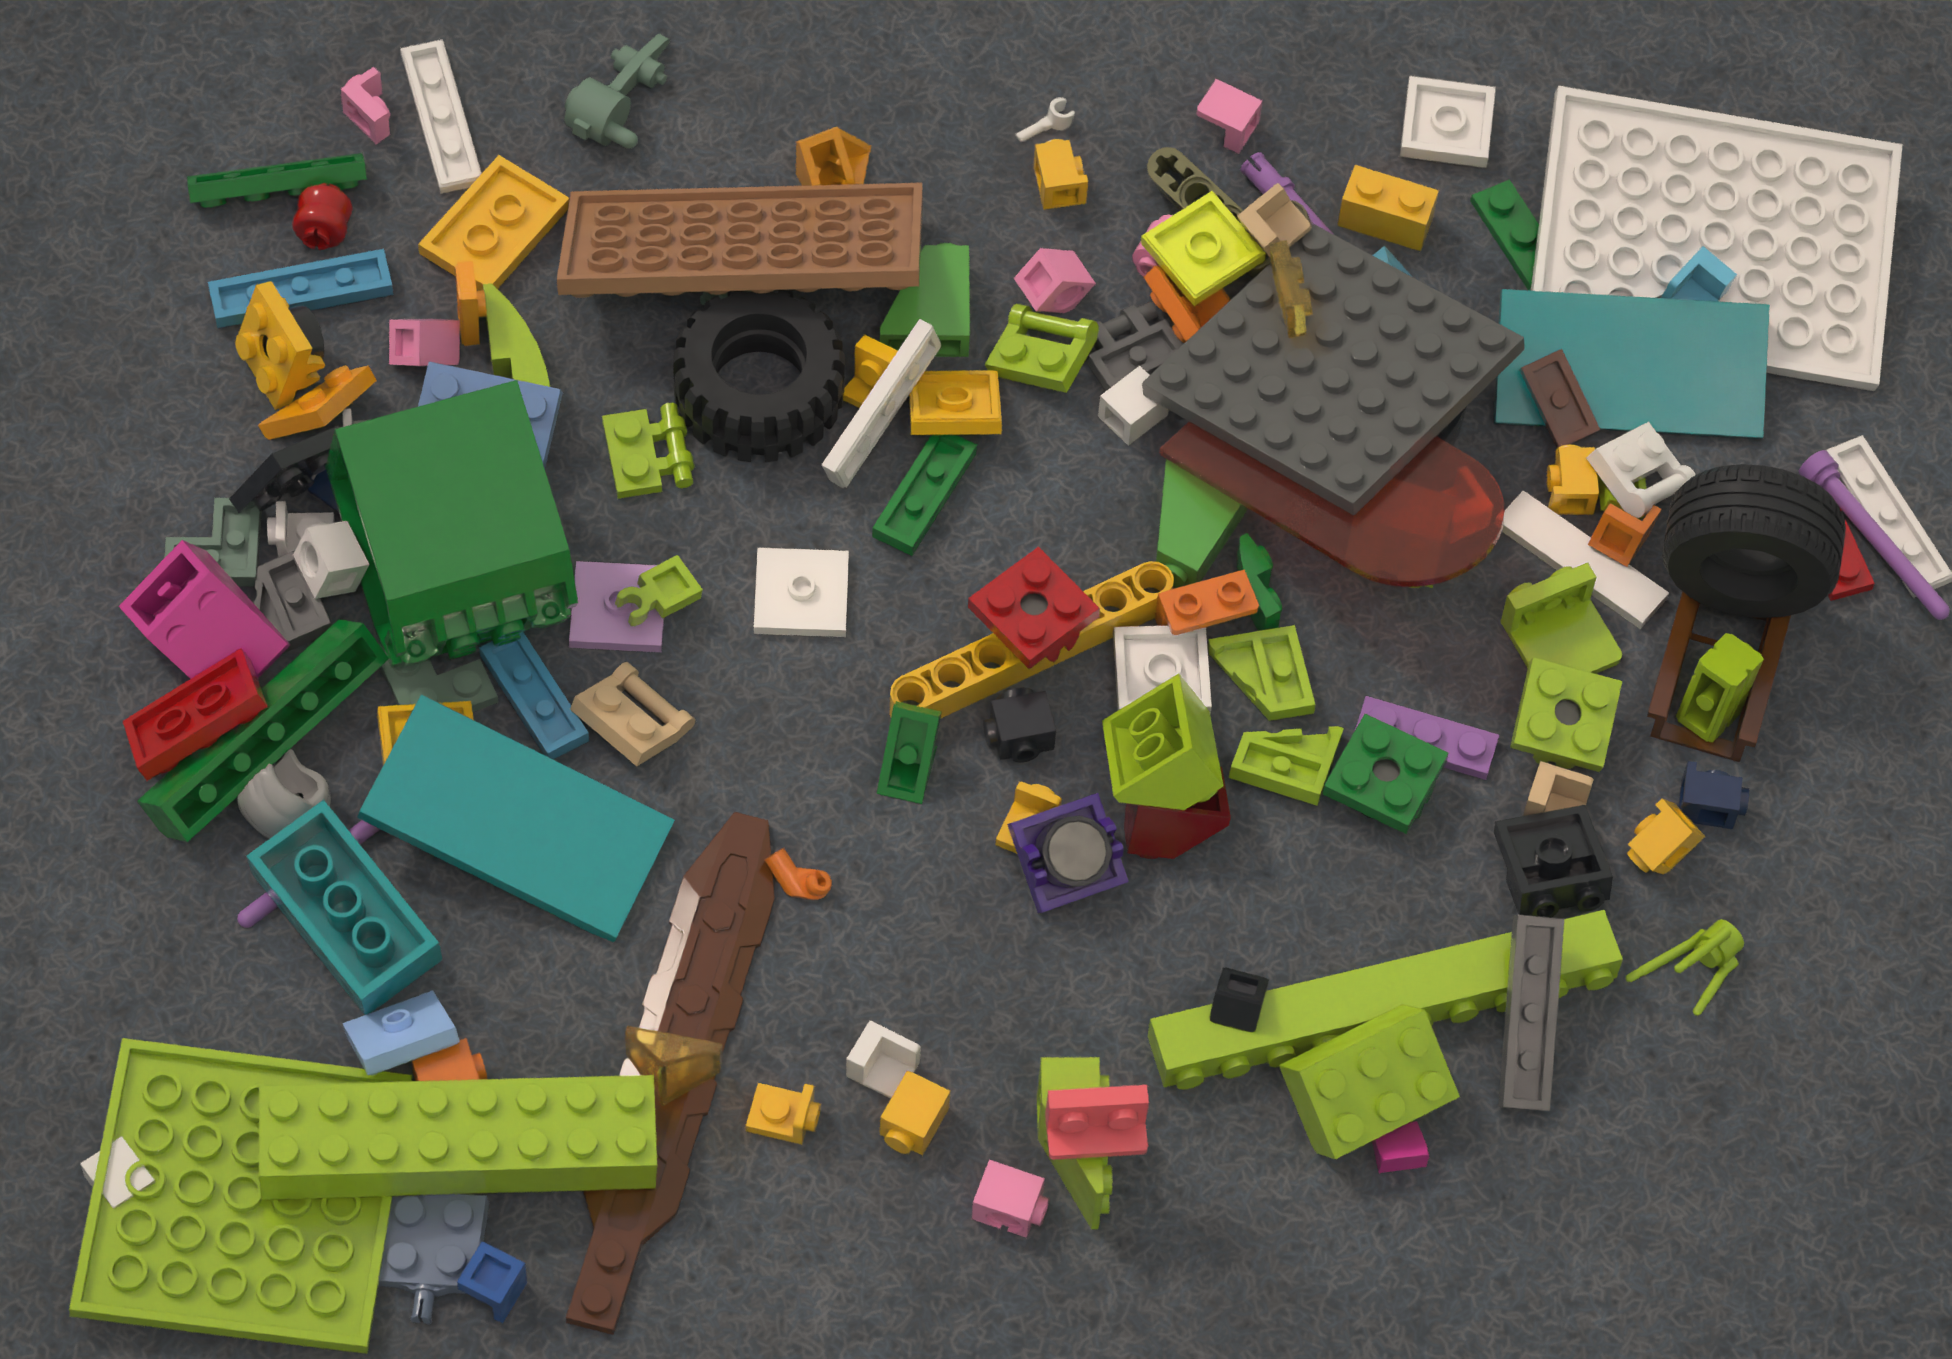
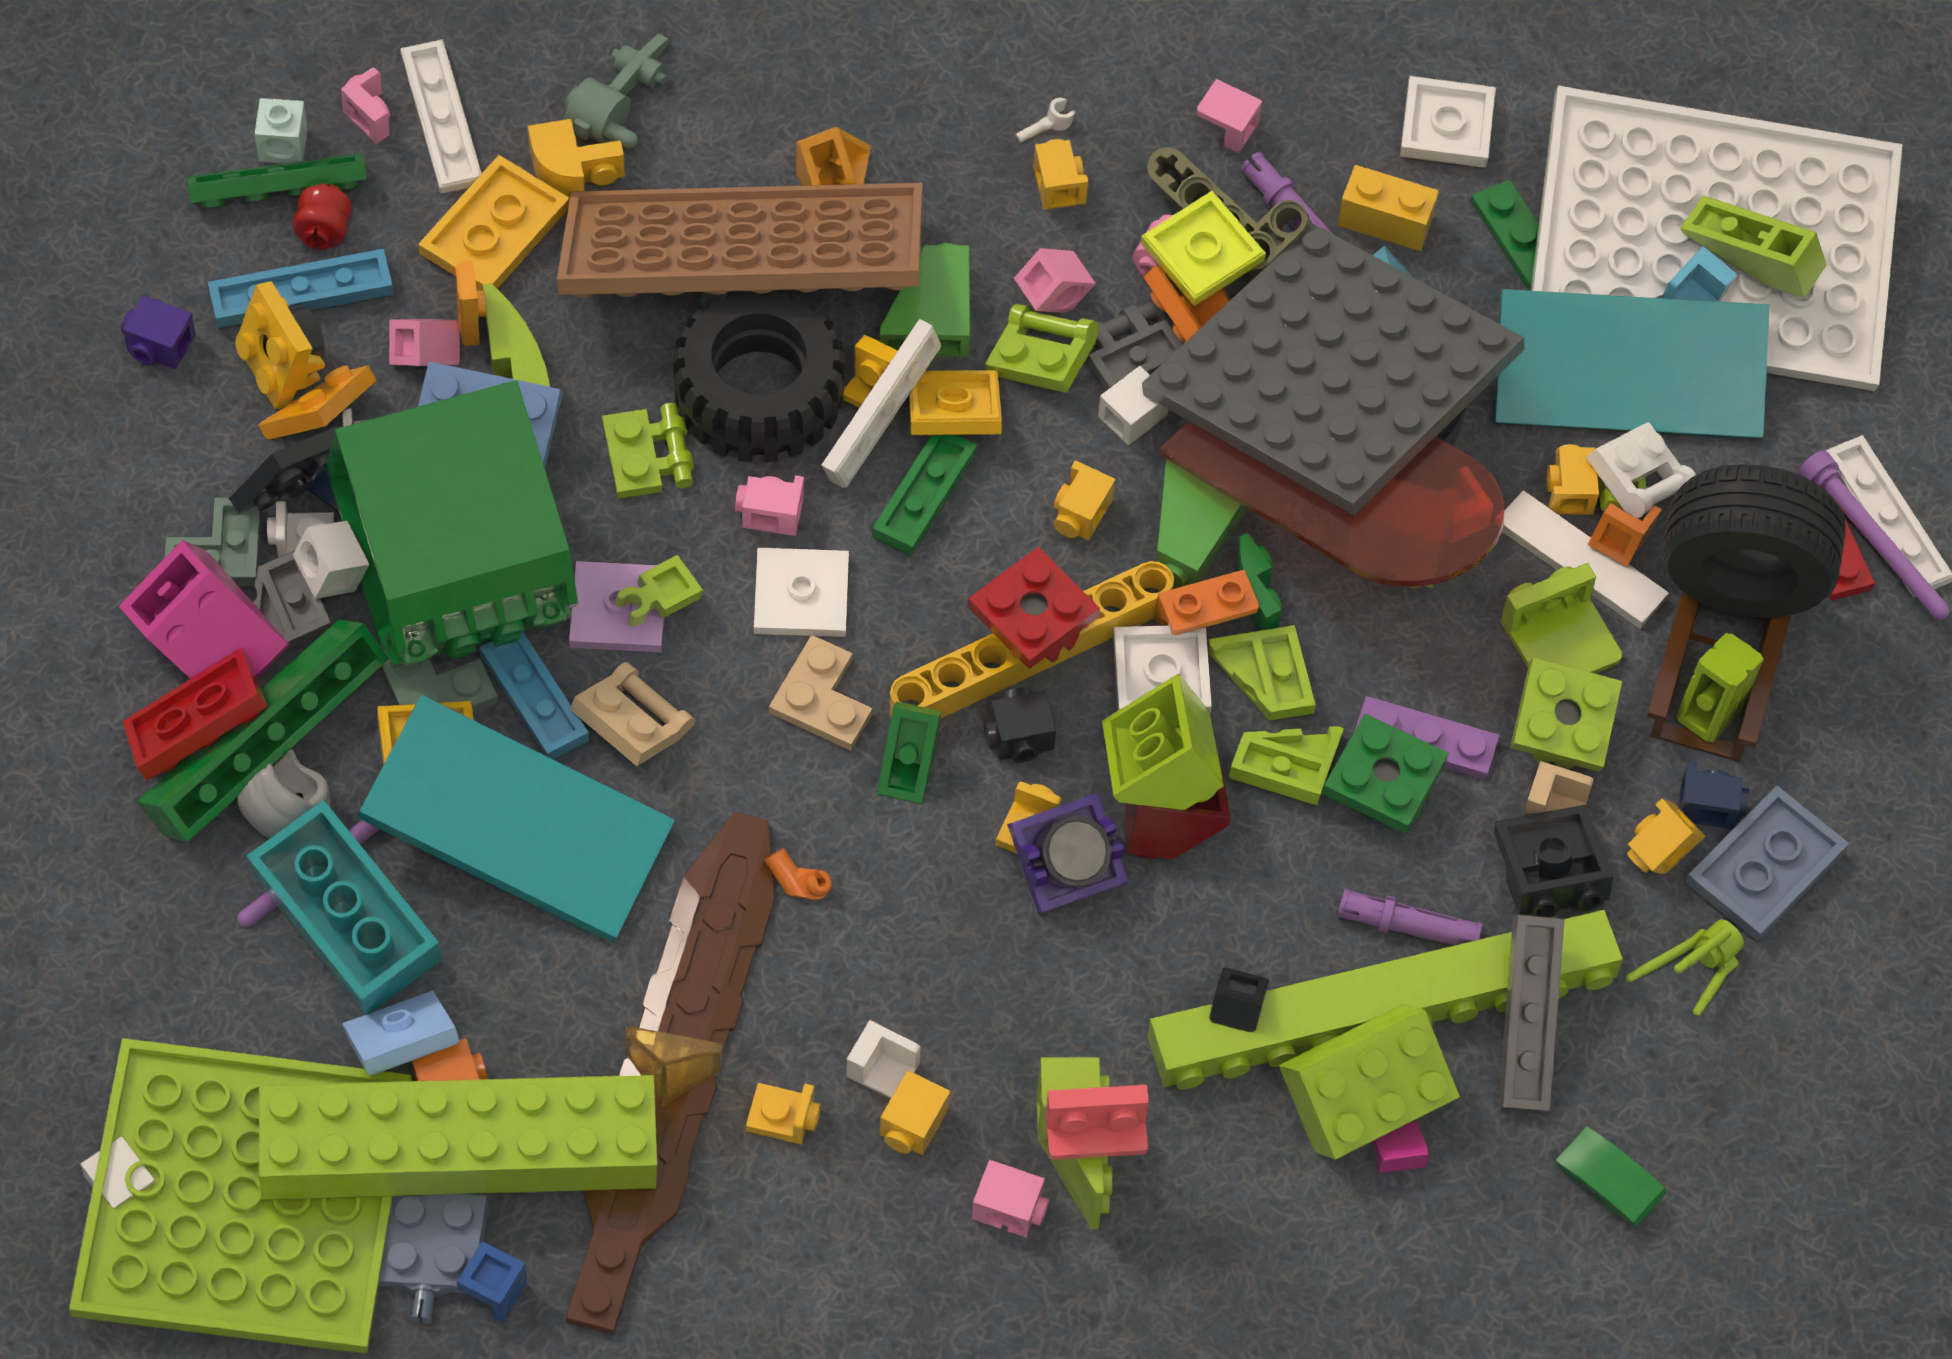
tan panel [1237,183,1312,261] -> none
clear yellow plate [1269,240,1313,338] -> none
reddish brown plate [1519,349,1600,448] -> none
none -> dark purple brick [121,295,196,369]
none -> light aqua brick [254,98,308,163]
none -> yellow brick [528,119,625,198]
none -> bright pink brick [735,475,804,536]
none -> tan plate [769,635,873,751]
none -> yellow brick [1053,460,1116,541]
none -> medium lavender pin [1337,888,1482,946]
none -> green slope [1555,1126,1667,1227]
none -> lime slope [1680,195,1827,298]
none -> sand blue plate [1685,785,1849,942]

